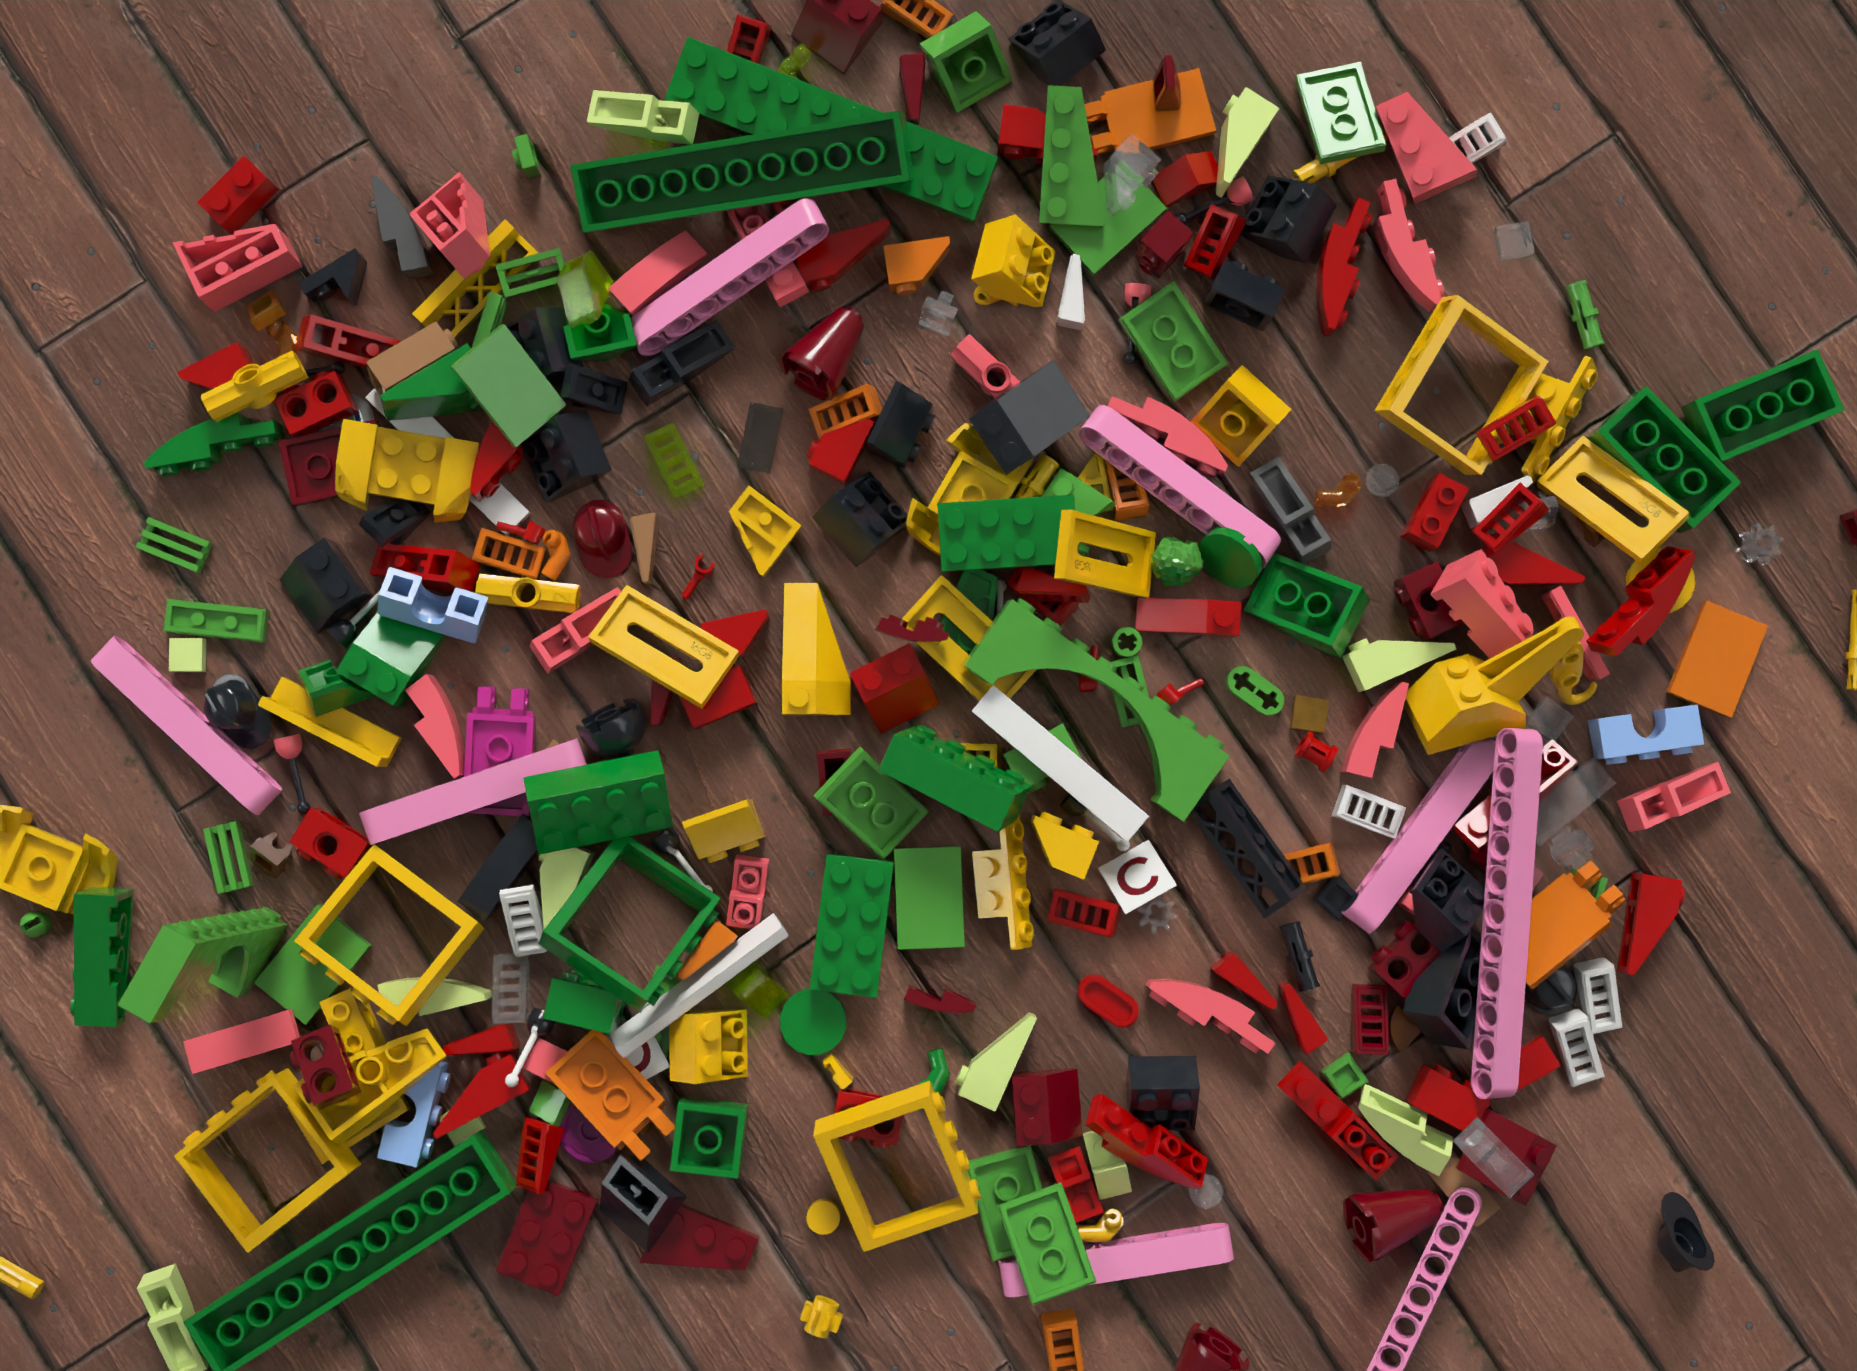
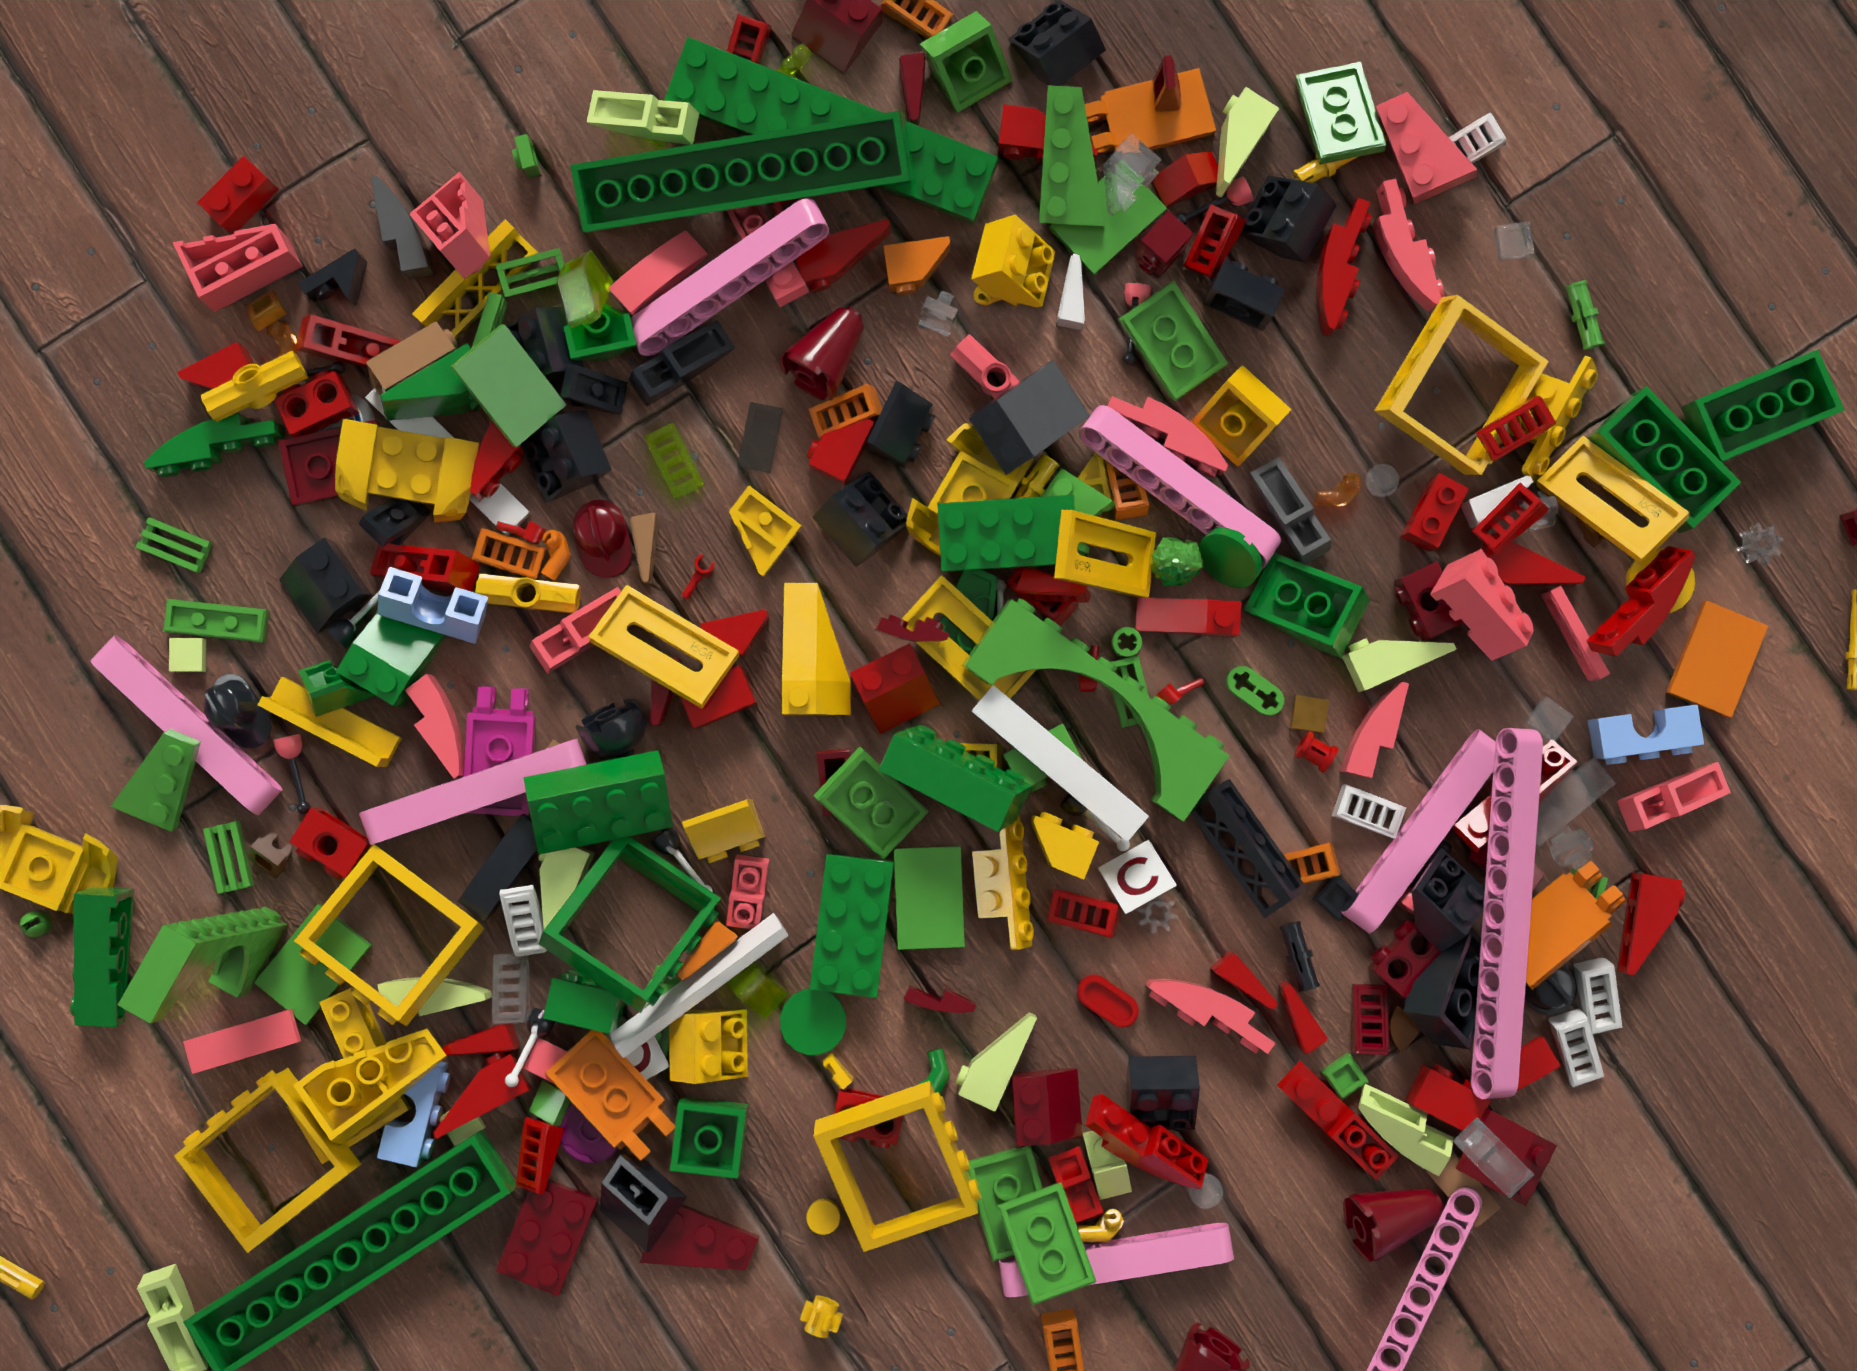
dark red brick [290,1024,361,1109] -> none
yellow slope [1404,616,1597,755] -> none
black piece [1657,1192,1715,1272] -> none
none -> bright green wing [110,729,201,832]

